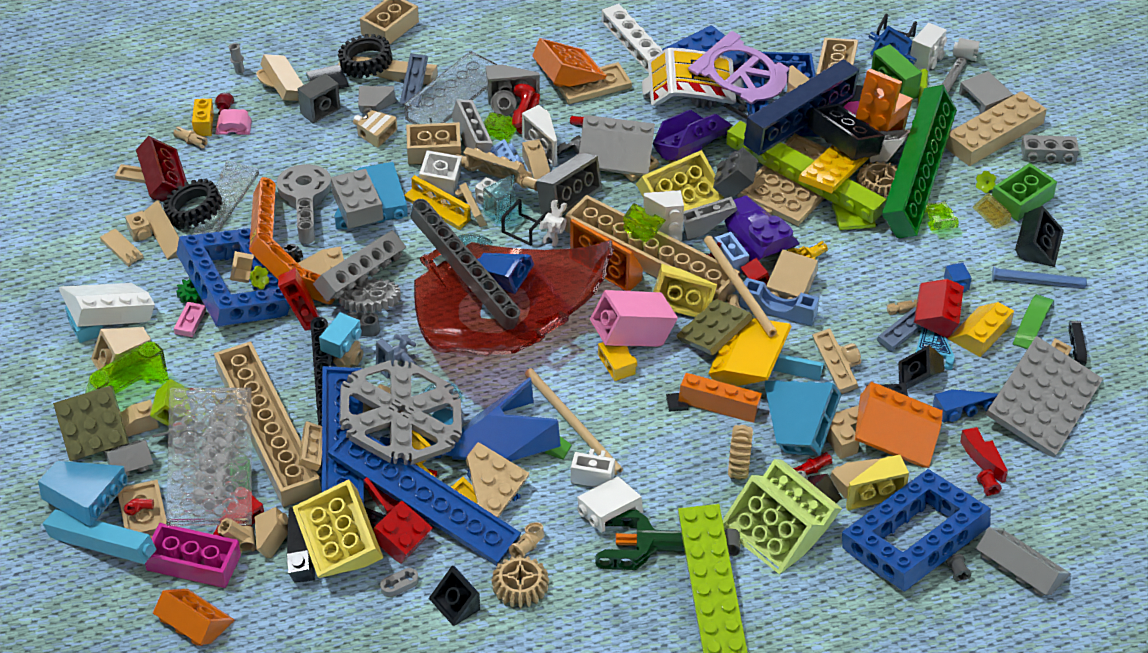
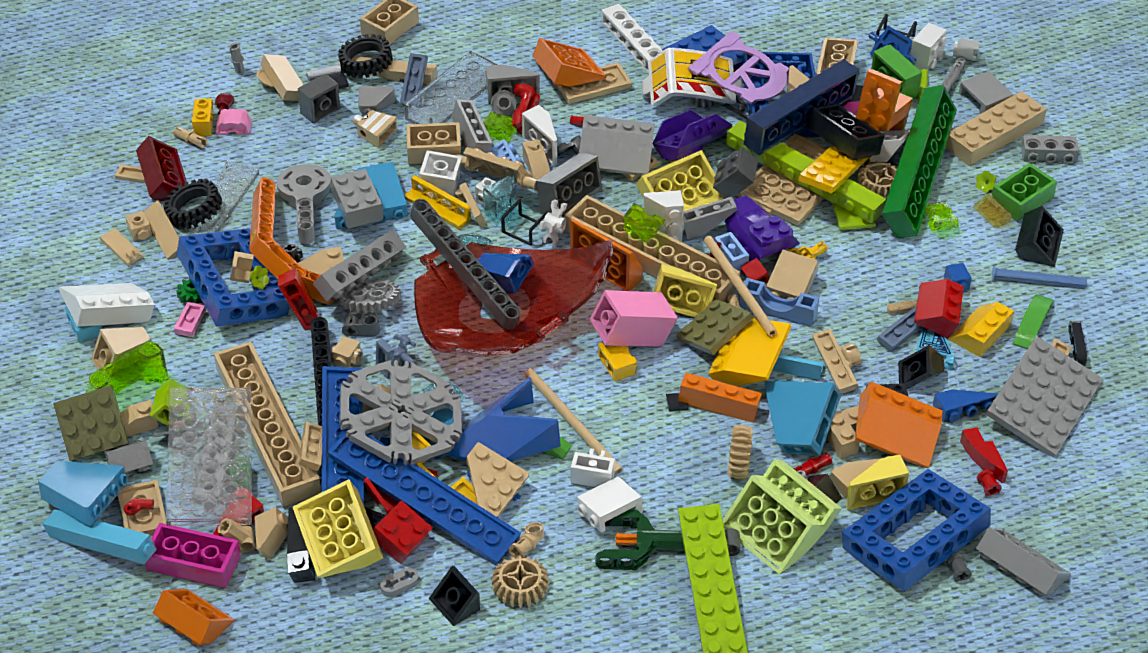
medium azure brick [319,313,362,359] -> none

